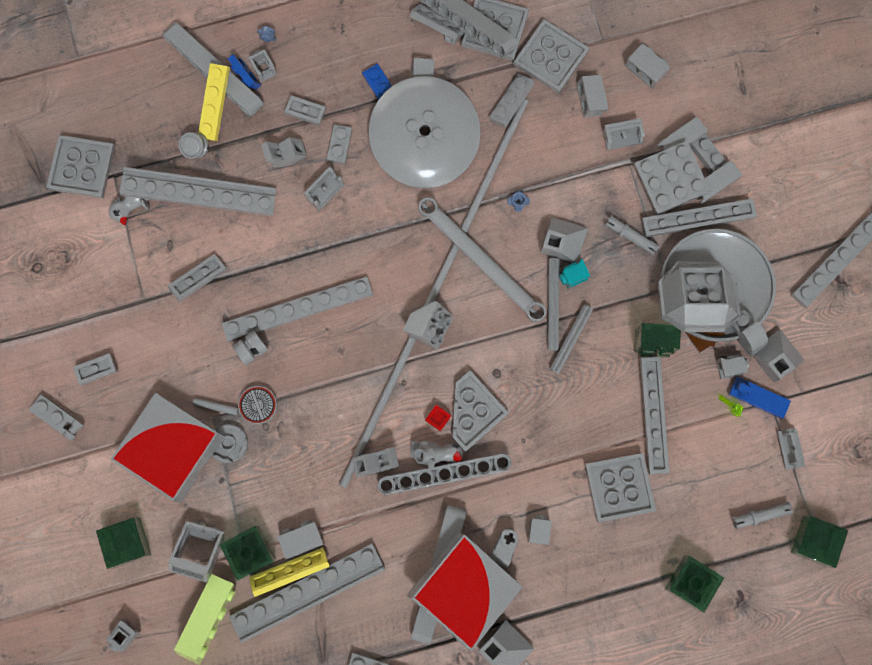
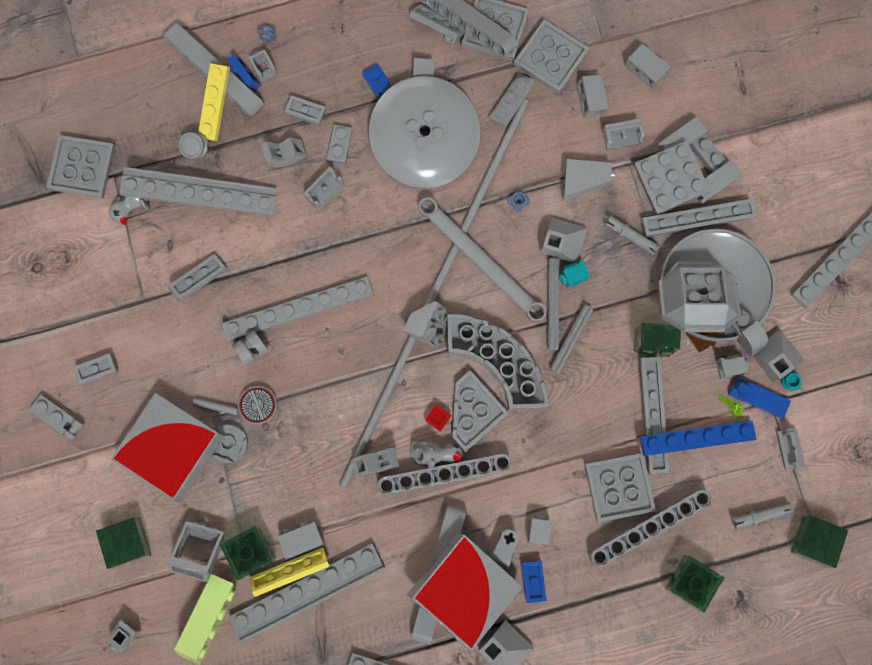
none -> light grey brick [447,314,549,411]
none -> blue plate [521,560,547,603]
none -> light grey slope [562,159,615,201]
none -> light grey beam [589,490,712,566]
none -> blue plate [640,421,756,456]
none -> teal plate [782,372,802,391]

